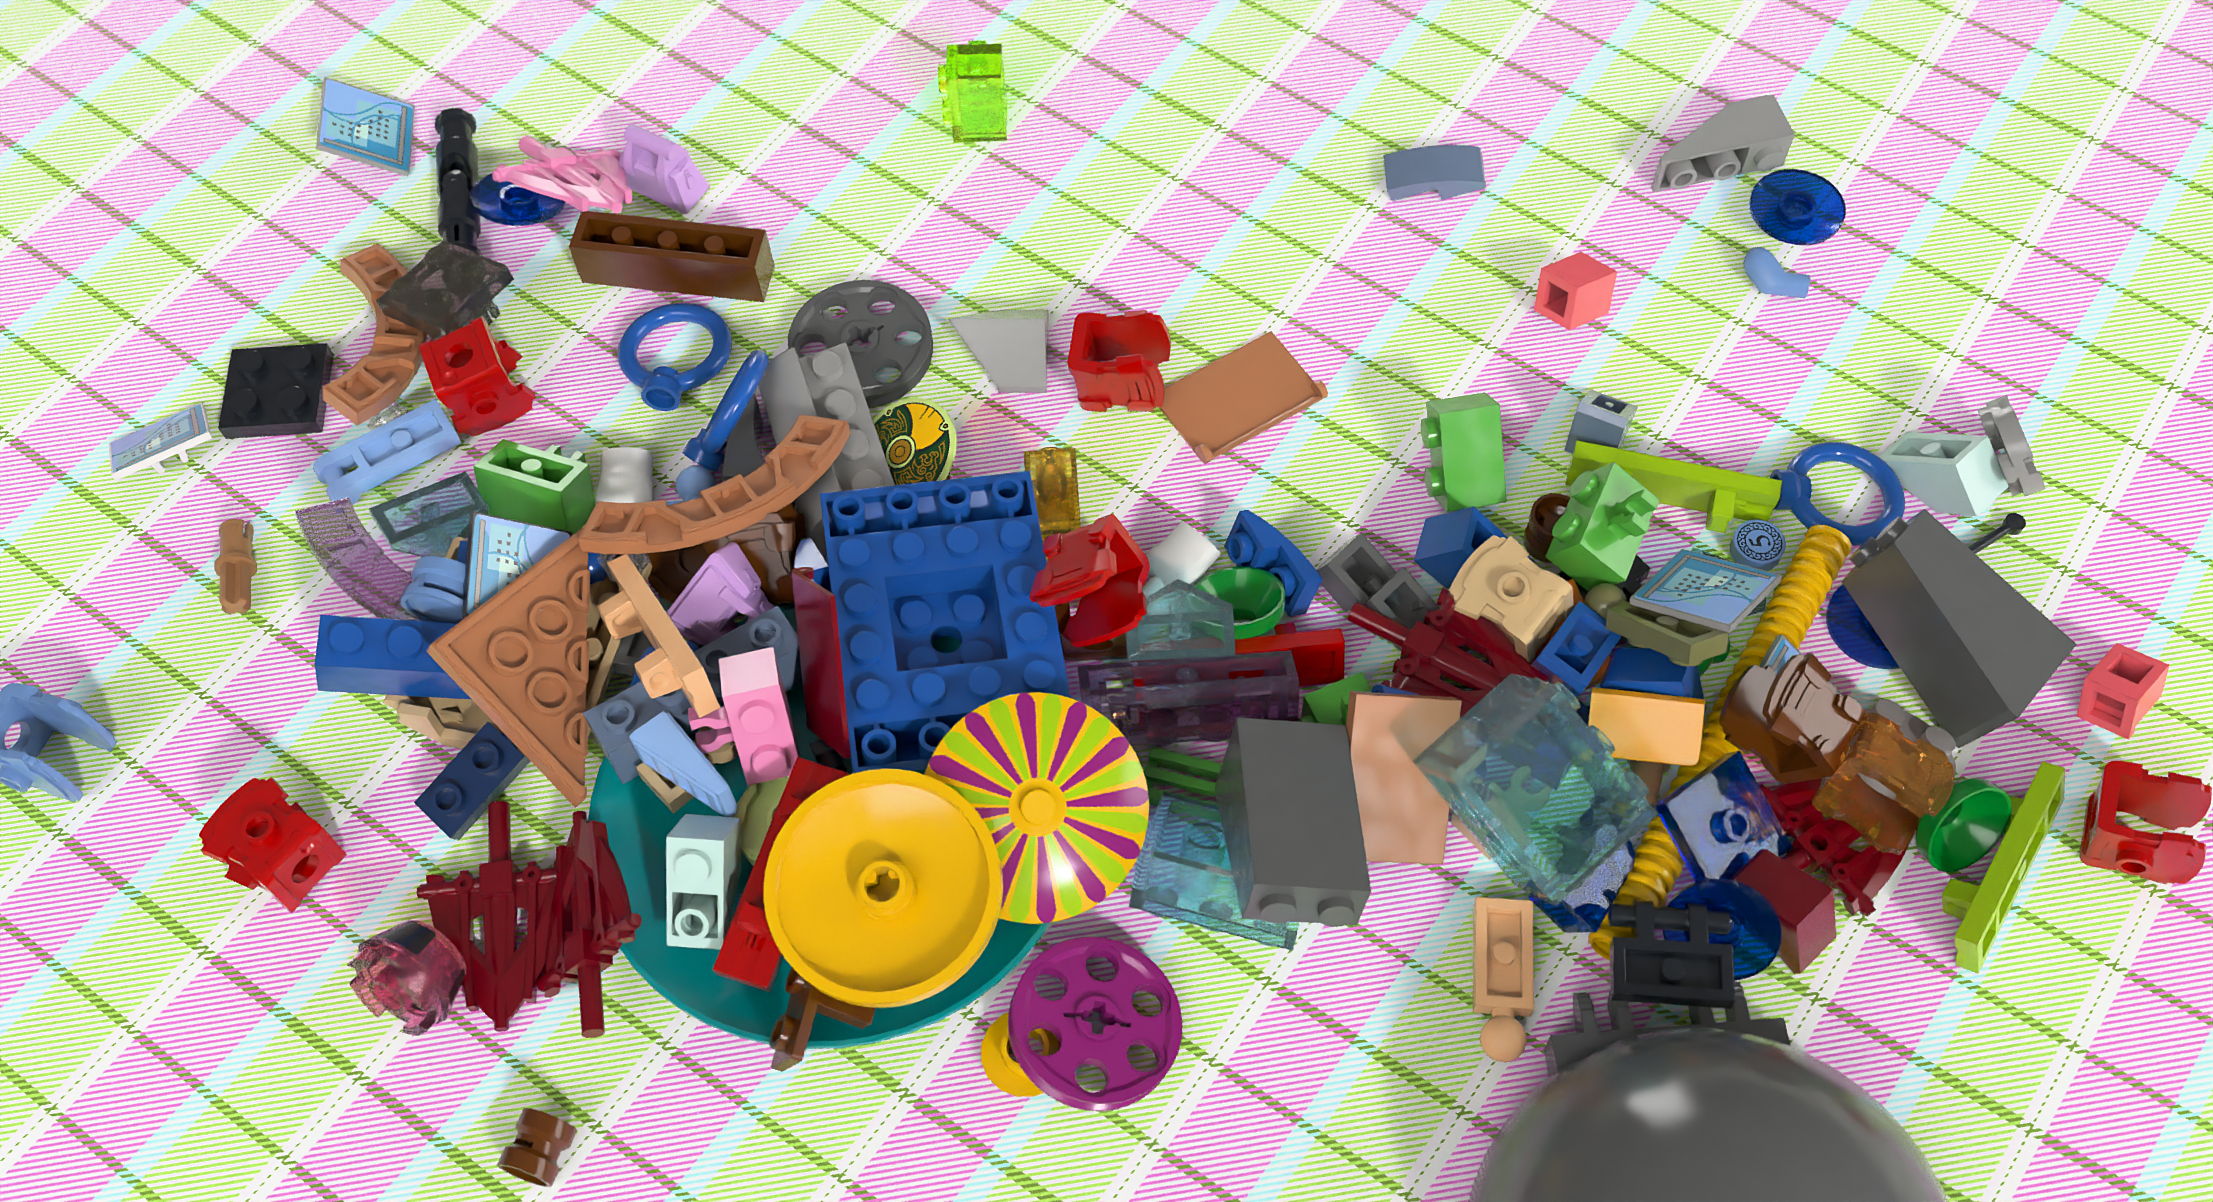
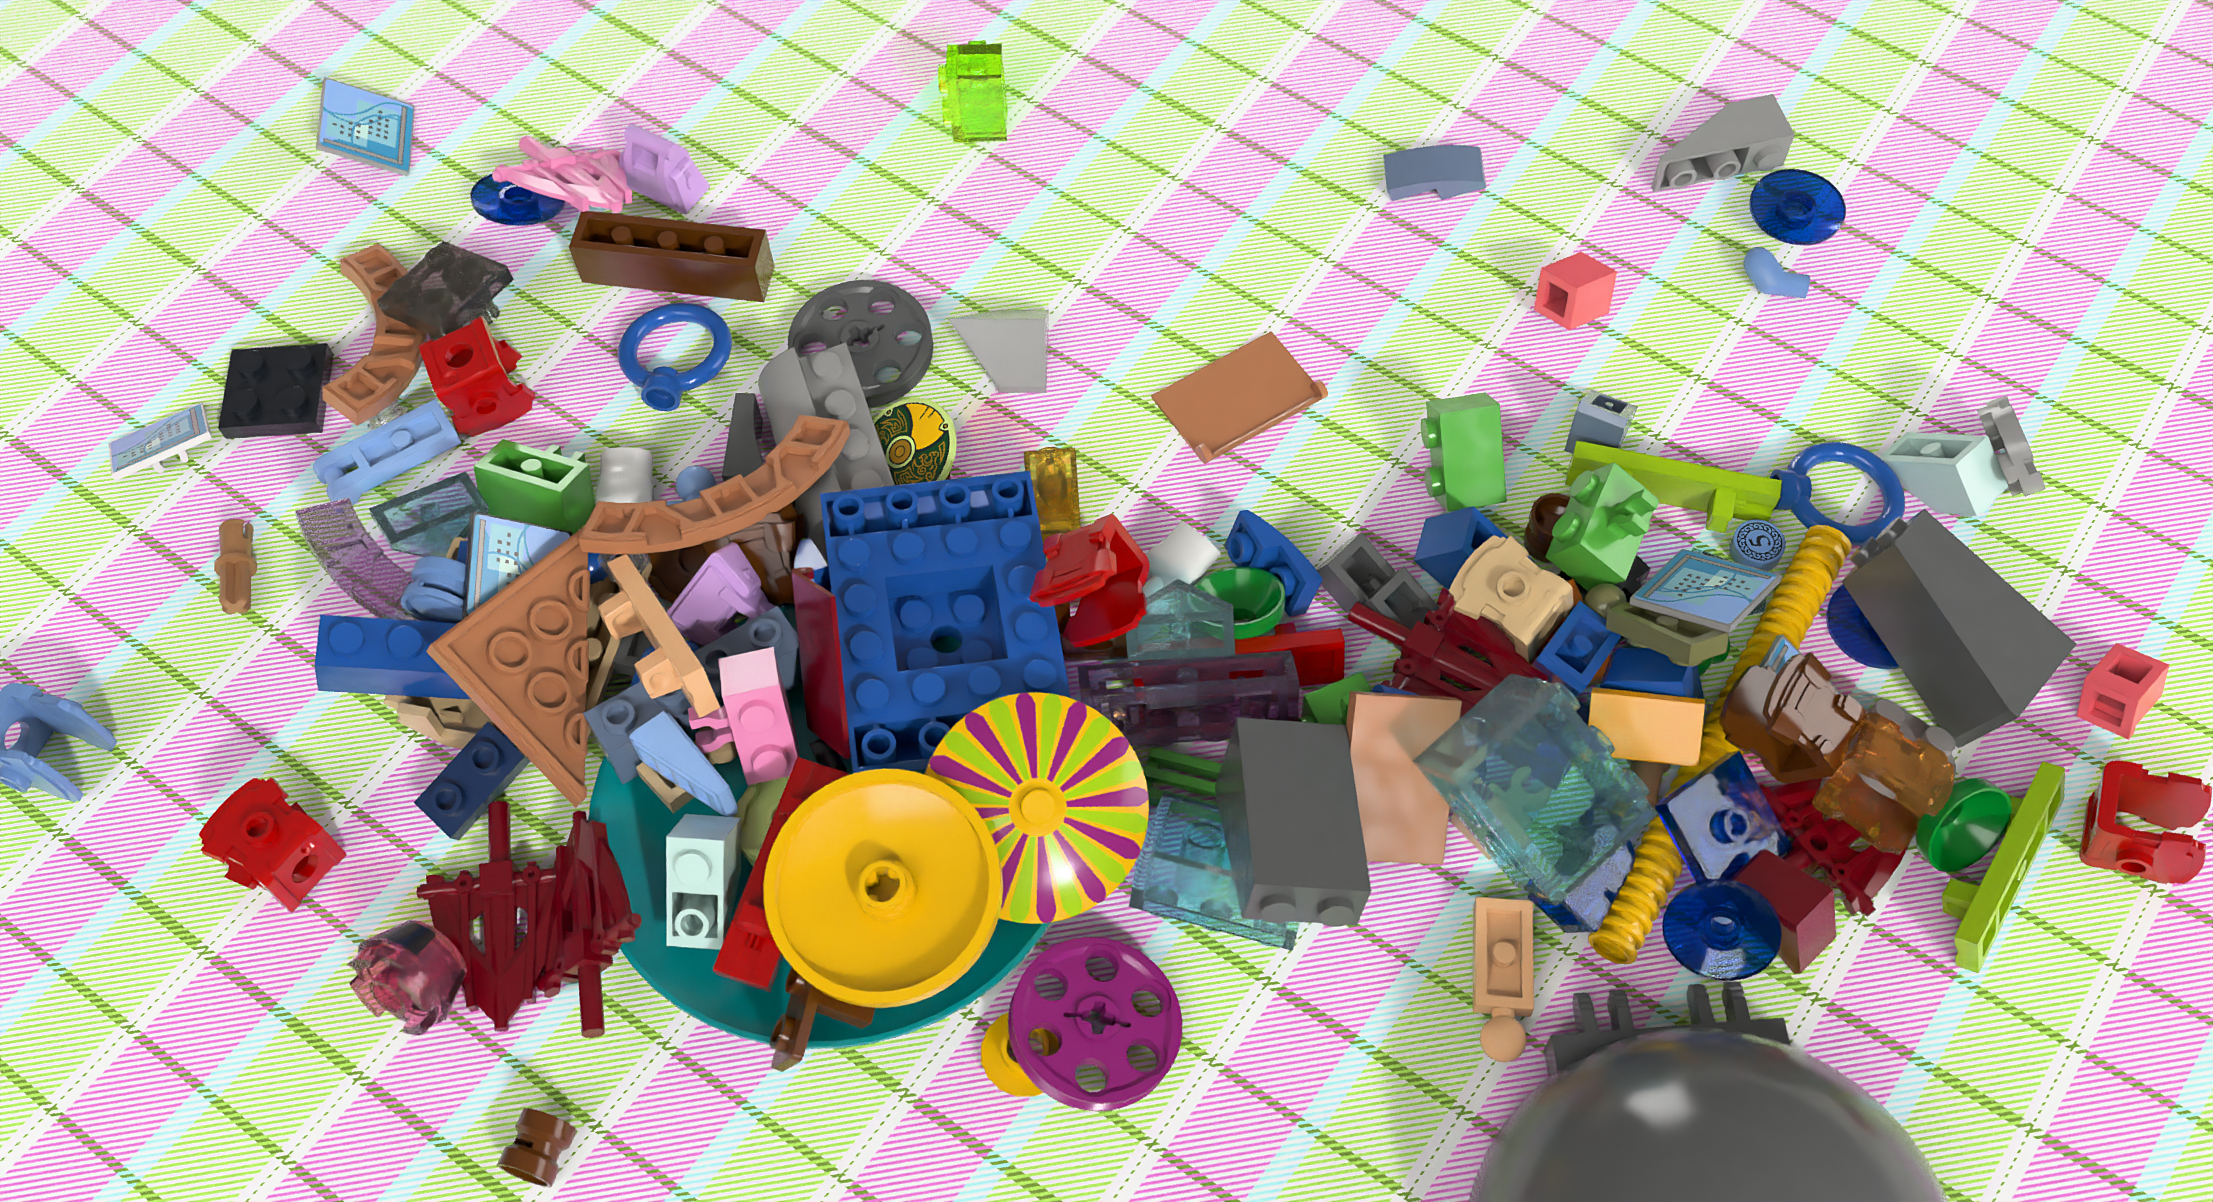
black piece [435,108,482,274] -> none
blue piece [682,349,769,472] -> none
red piece [1067,310,1171,412] -> none
black plate [1608,899,1735,1009] -> none
black hinge [1968,513,2026,554] -> none

